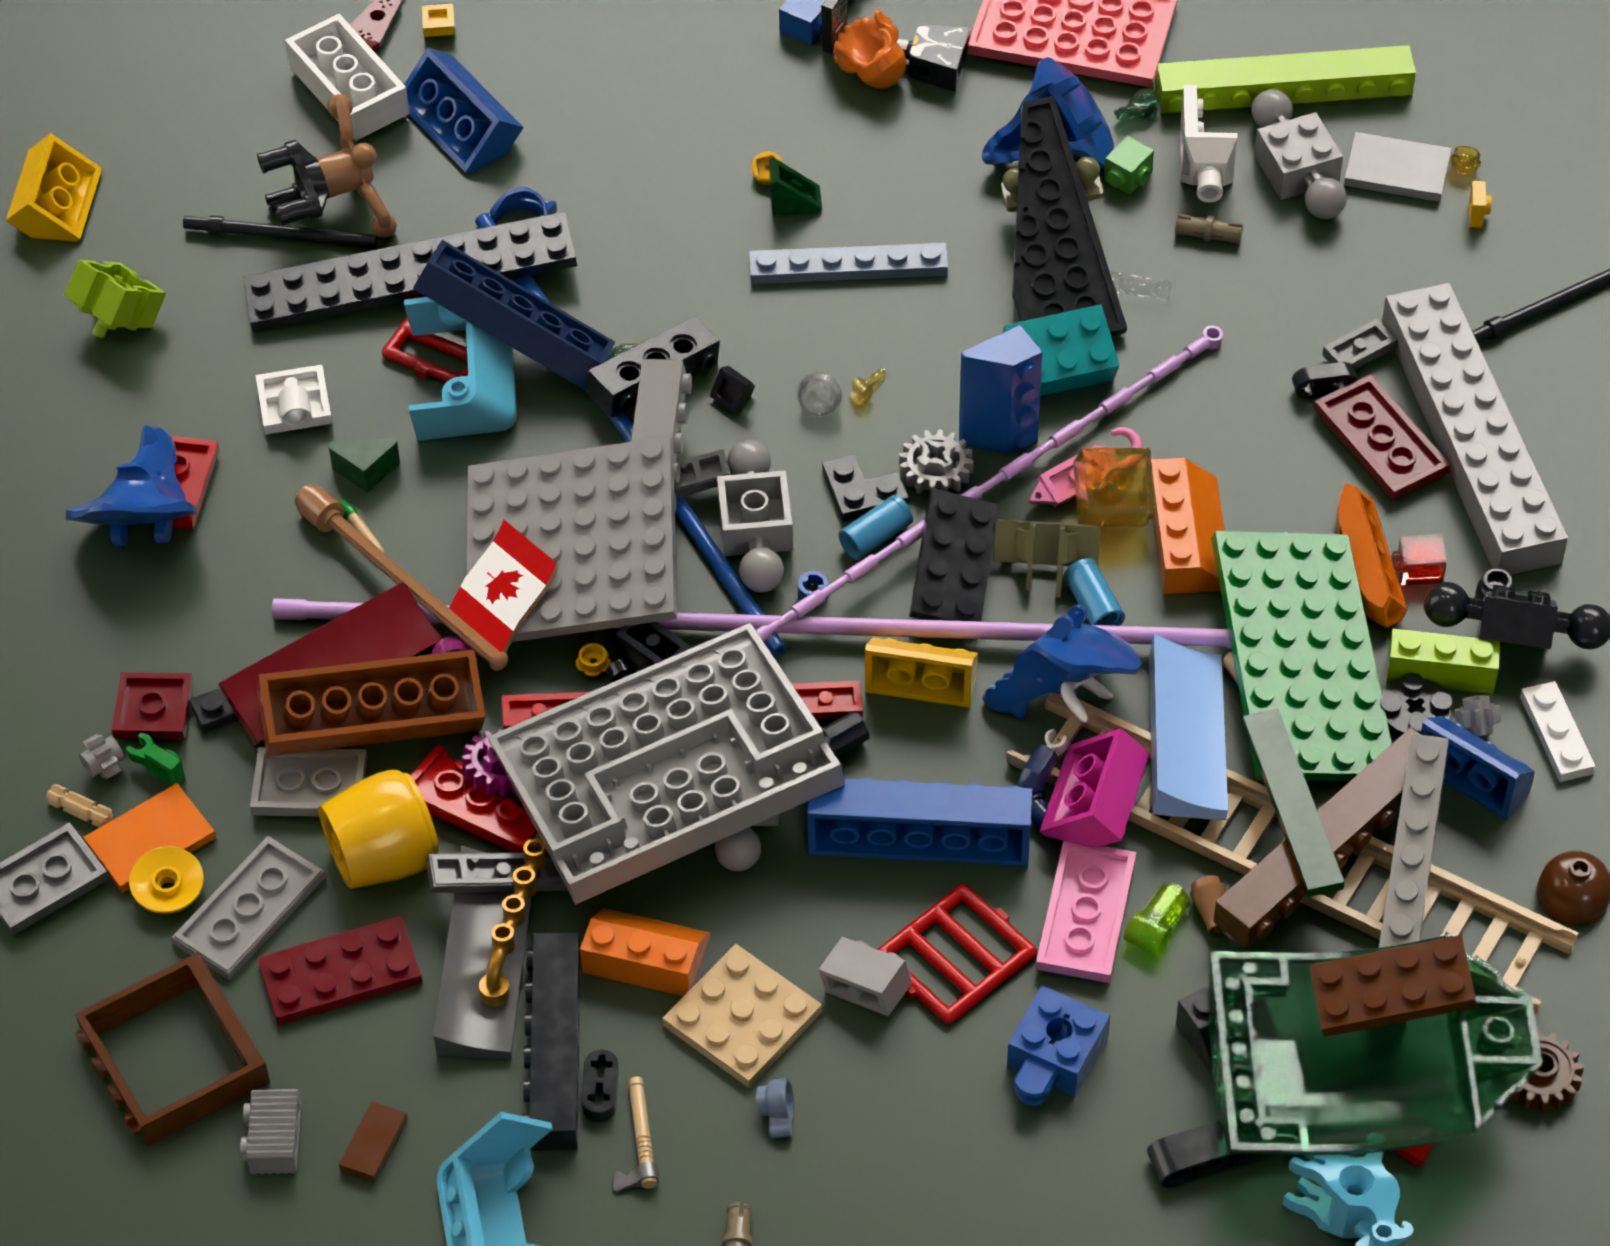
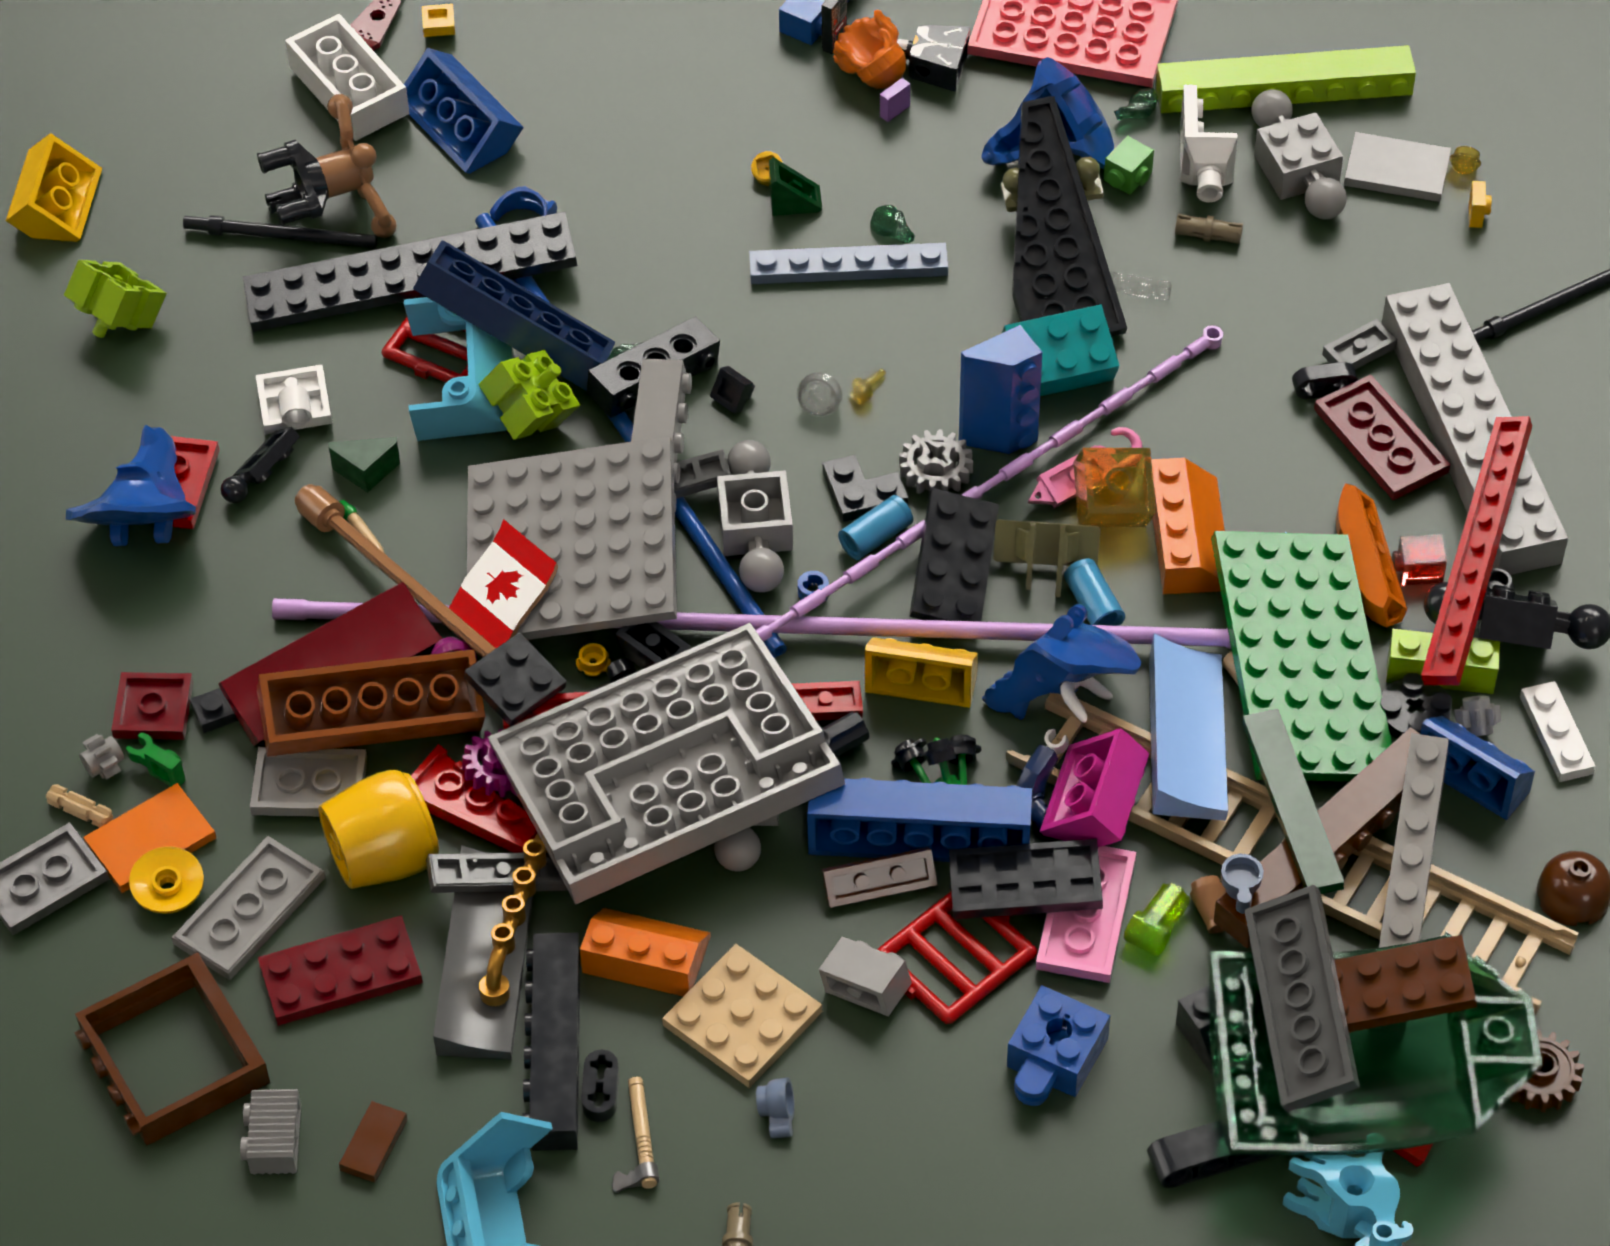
none -> black plate [221,427,300,503]
none -> black plate [464,632,567,727]
none -> lime brick [478,350,580,440]
none -> plate [821,847,938,908]
none -> clear green animal [870,205,915,243]
none -> medium lavender tile [880,78,910,122]
none -> black plant [891,734,982,785]
none -> black plate [949,839,1103,920]
none -> sand blue piece [1221,853,1264,914]
none -> dark grey plate [1245,884,1360,1112]
none -> plate [1421,416,1532,686]

